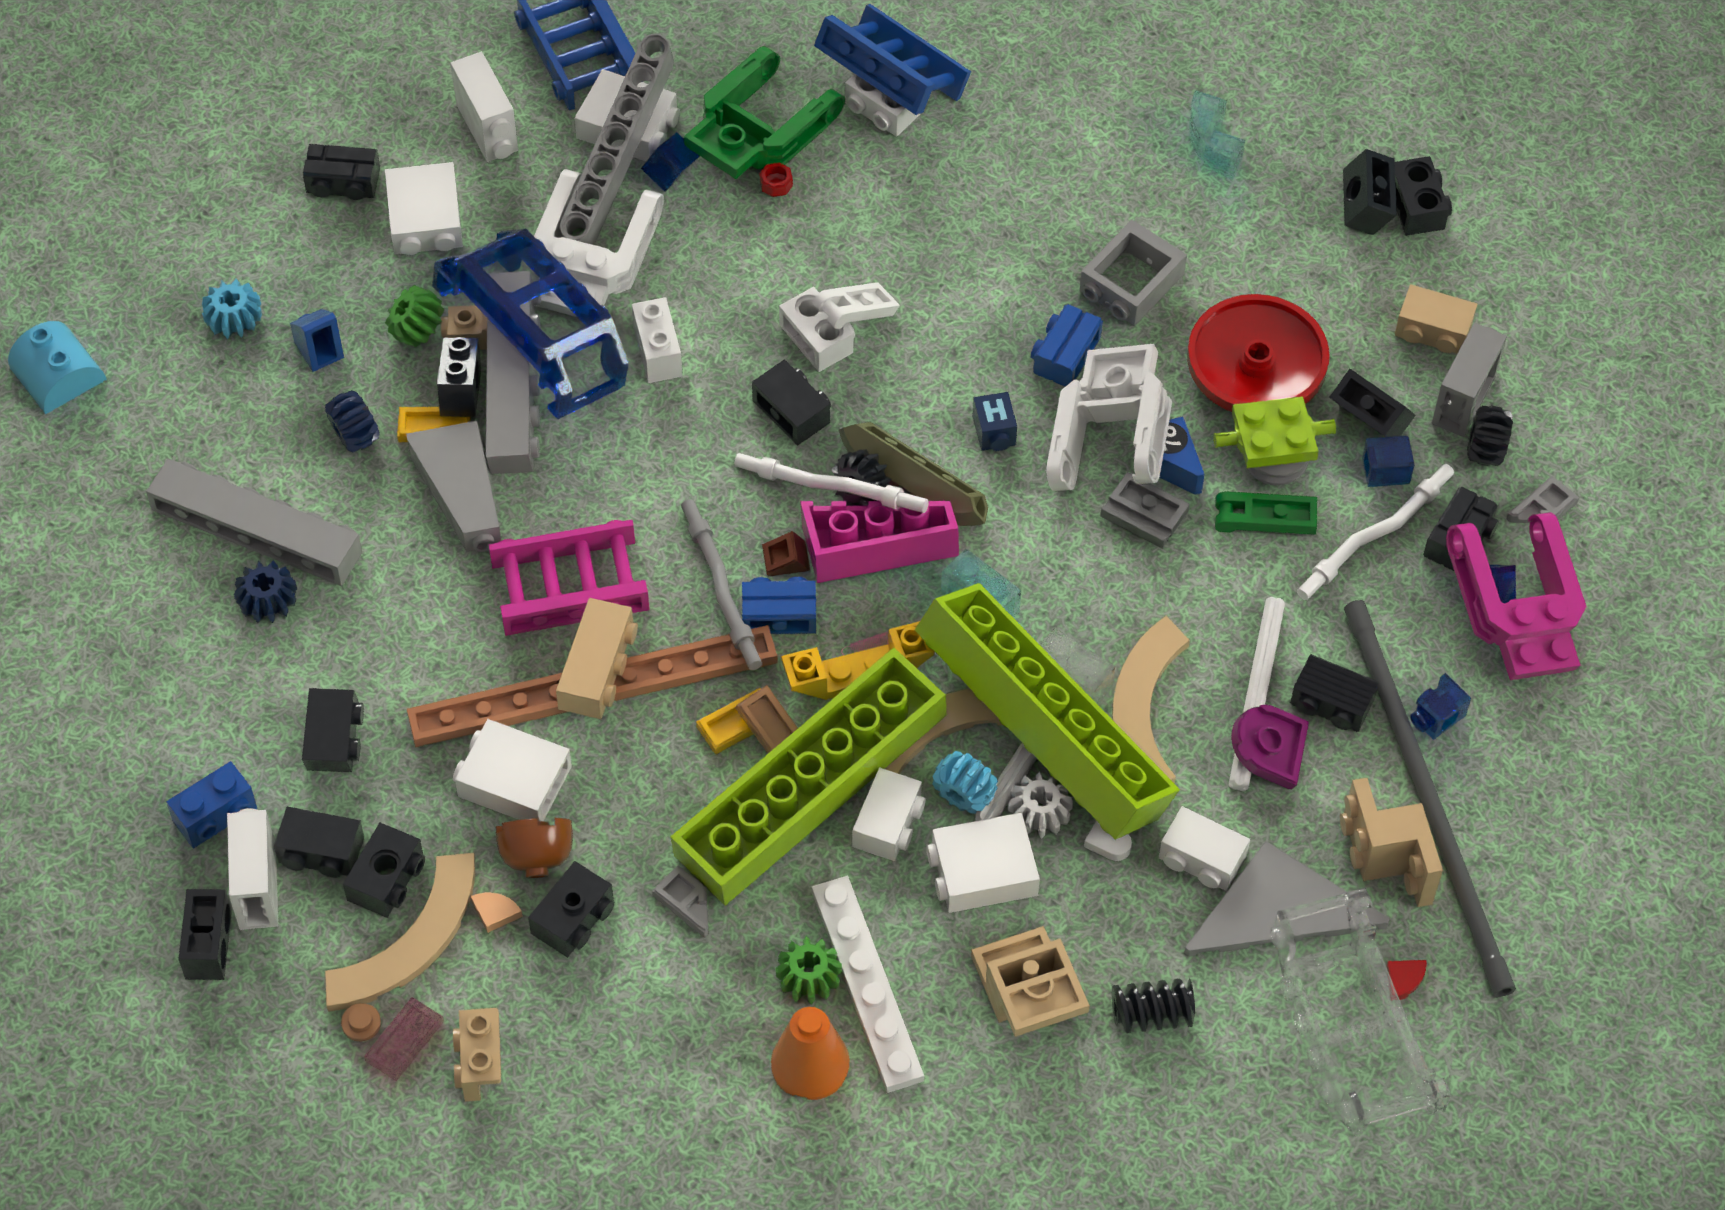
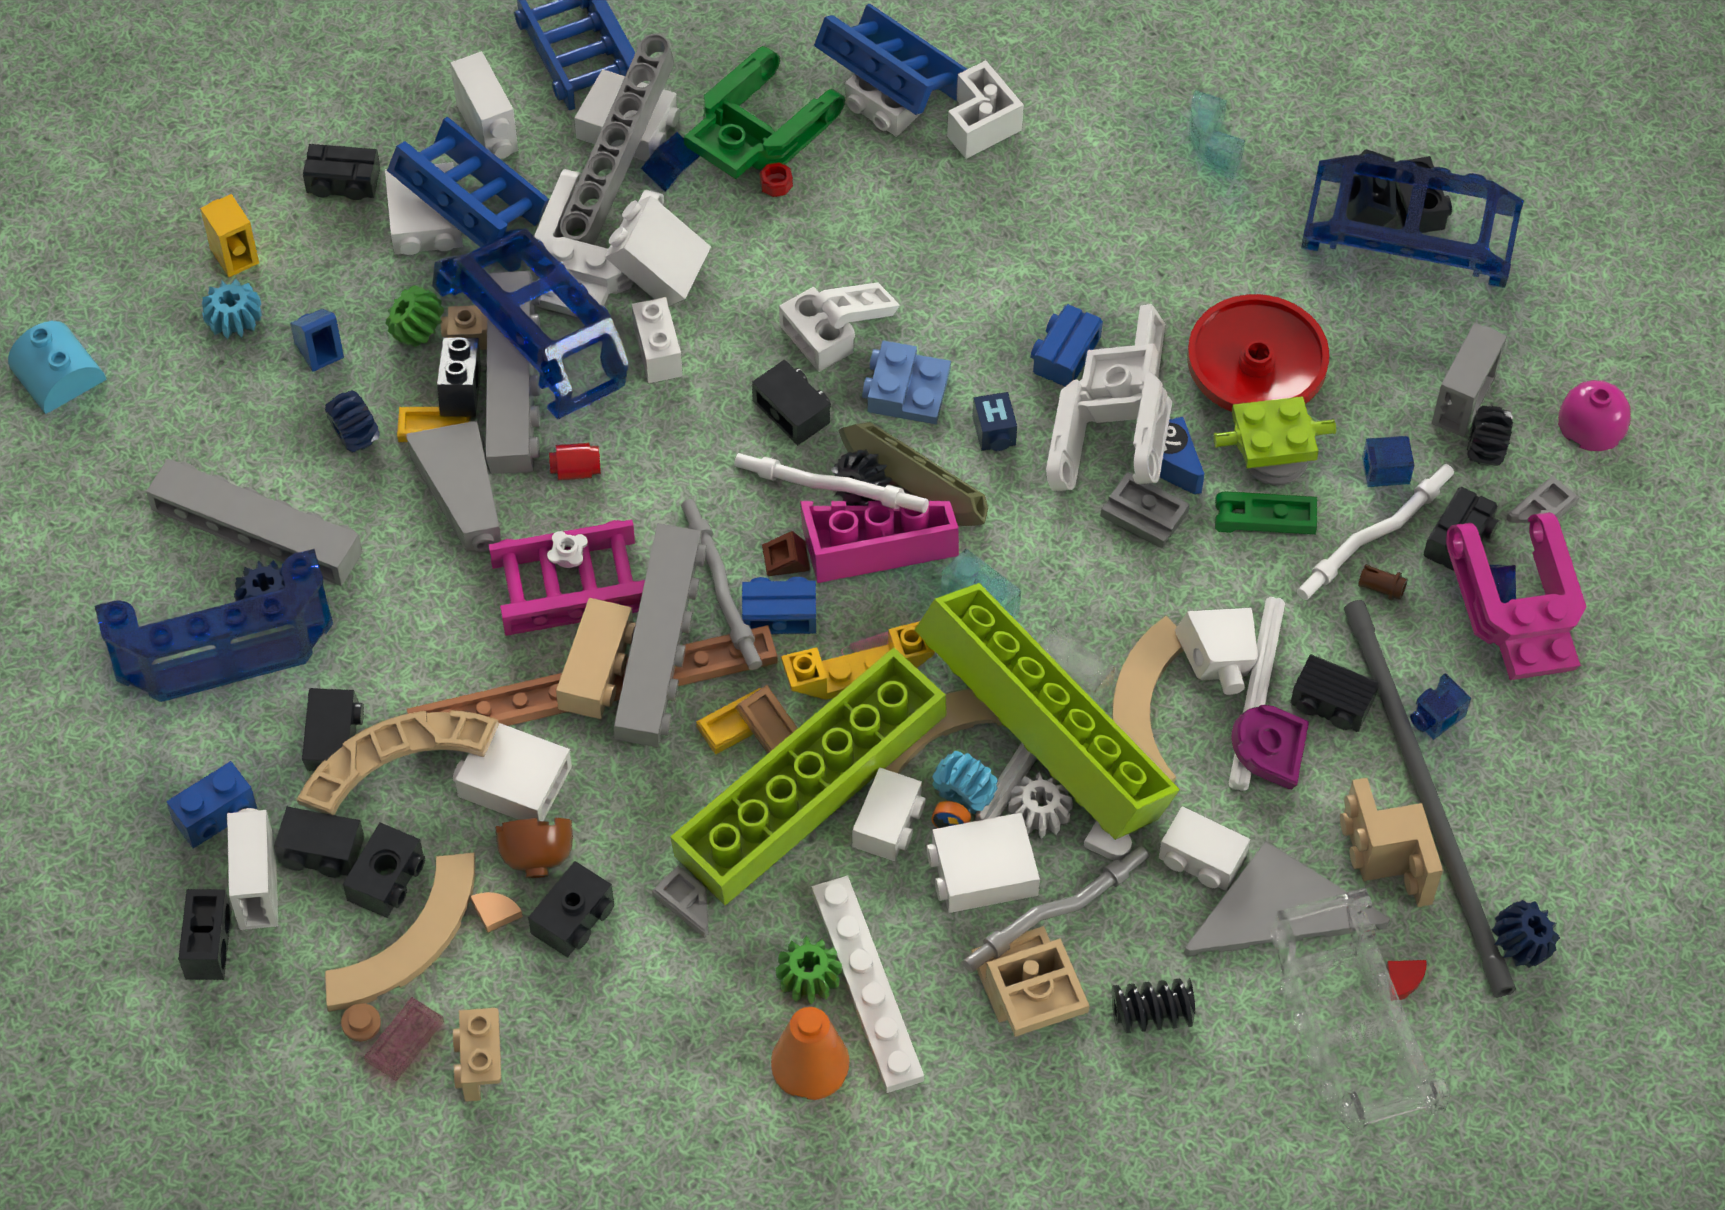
light grey window [1079,219,1187,326] -> none
black brick [1329,368,1416,444] -> none
tan brick [1394,284,1477,354] -> none
none -> clear blue windscreen [94,549,333,702]
none -> yellow brick [200,194,259,278]
none -> tan tile [297,710,499,815]
none -> blue fence [387,117,549,254]
none -> white plate [547,531,588,568]
none -> red brick [549,443,601,481]
none -> white brick [604,196,711,306]
none -> light grey brick [614,523,707,747]
none -> medium blue plate [862,340,951,425]
none -> tile [931,801,971,828]
none -> white brick [947,60,1024,159]
none -> light grey bar [962,846,1149,973]
none -> white tile [1135,304,1166,378]
none -> white torso [1175,608,1258,695]
none -> clear blue windscreen [1301,154,1524,288]
none -> reddish brown pin [1358,564,1408,600]
none -> dark blue gear [1491,900,1560,968]
none -> dark pink cylinder [1558,380,1631,451]

